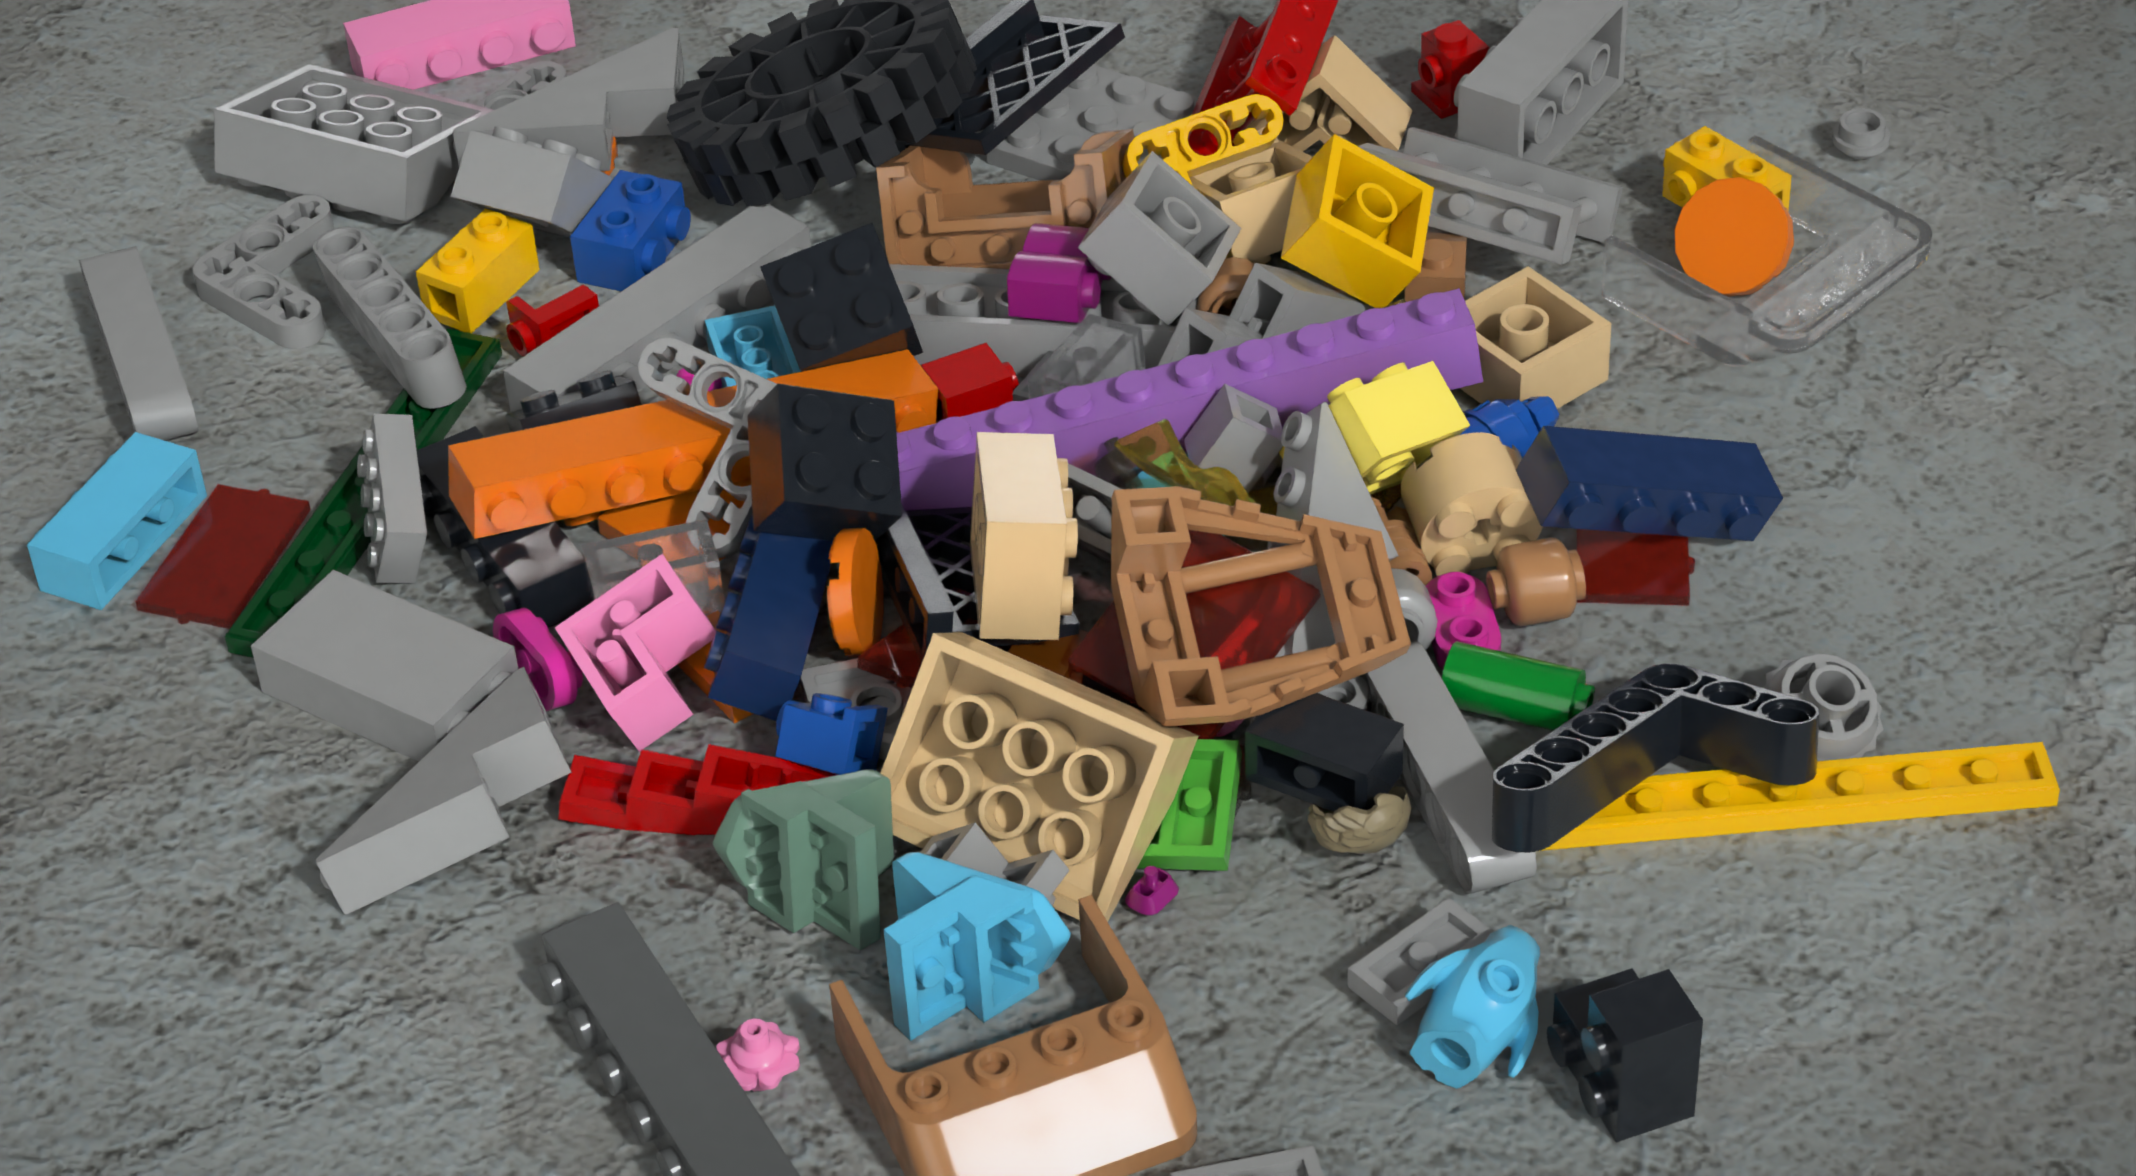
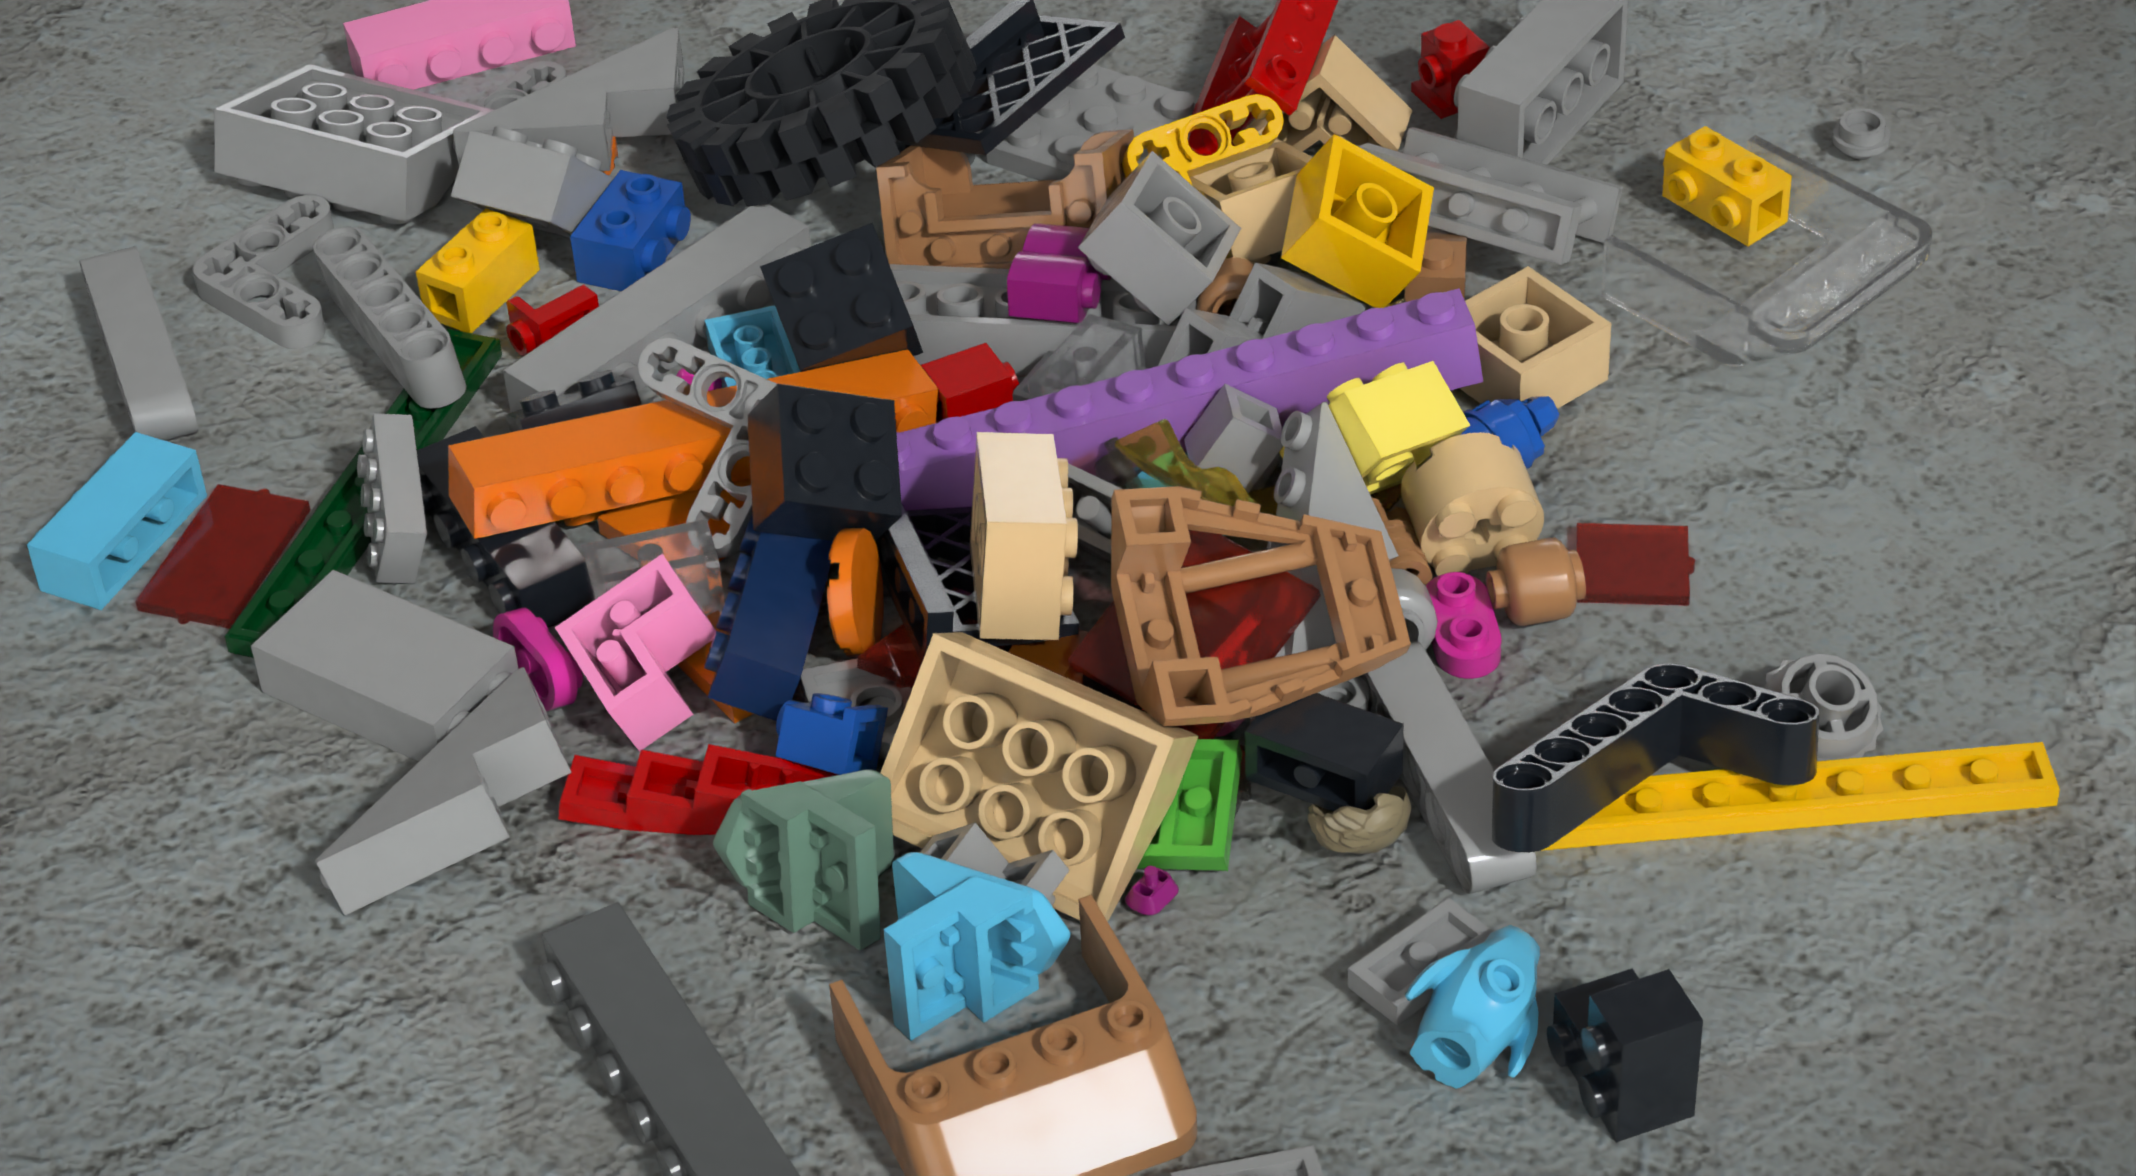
bright pink plant [716,1019,800,1092] -> none
green brick [1442,641,1595,731] -> none
dark blue brick [1516,426,1783,541] -> none
orange tile [1674,177,1794,297] -> none

